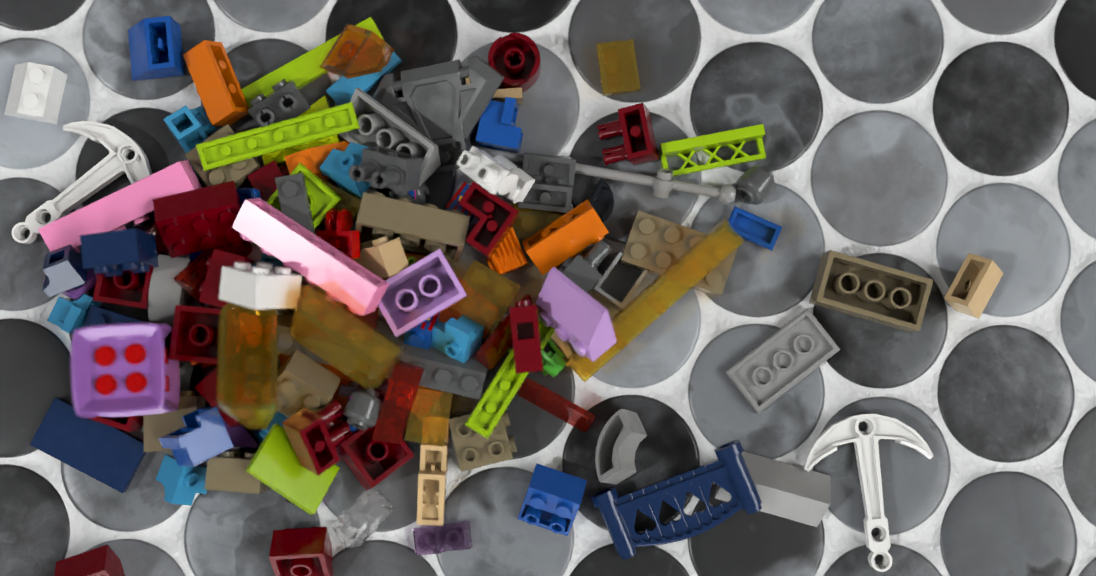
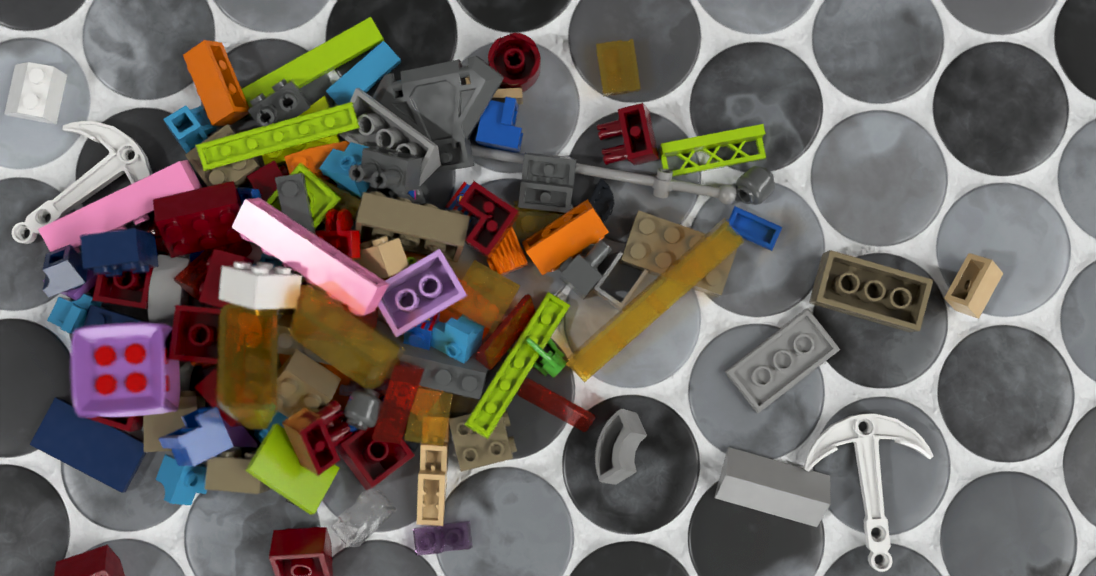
blue slope [128,16,185,81] -> none
clear orange slope [320,24,395,79] -> none
white hips [457,146,535,204] -> none
dark red brick [509,300,543,373] -> none
blue slope [518,463,587,536] -> none
lavender slope [536,267,617,362] -> none
dark blue piece [591,440,762,560] -> none

